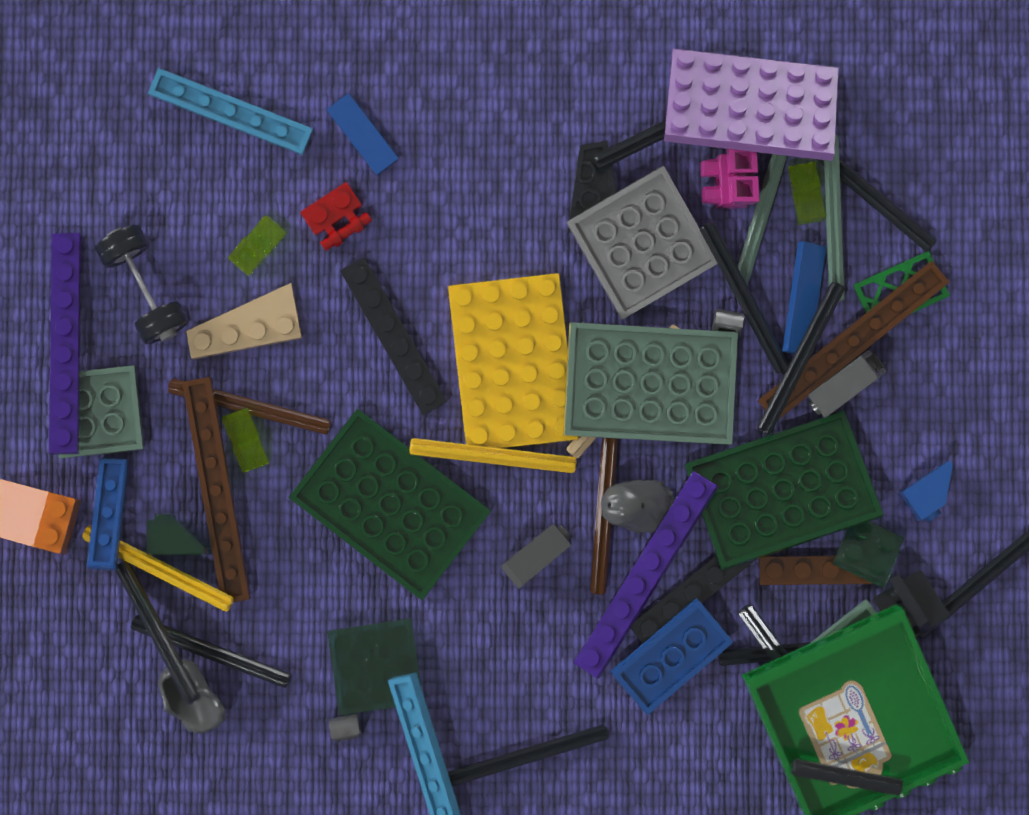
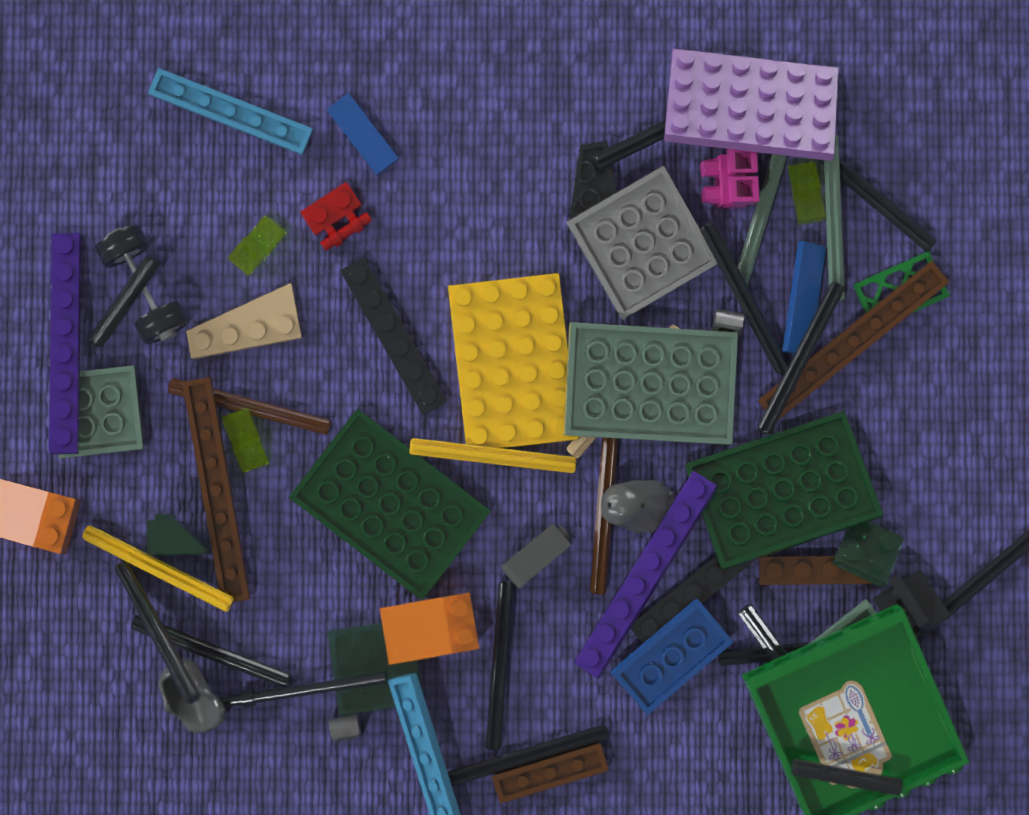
blue tile [87,458,129,571] -> none
dark grey slope [808,349,888,418] -> none
blue slope [899,461,953,522] -> none
none -> black axle [89,255,160,347]
none -> black bar [220,672,387,708]
none -> orange slope [379,592,479,665]
none -> black axle [485,581,514,750]
none -> reddish brown plate [492,743,609,804]

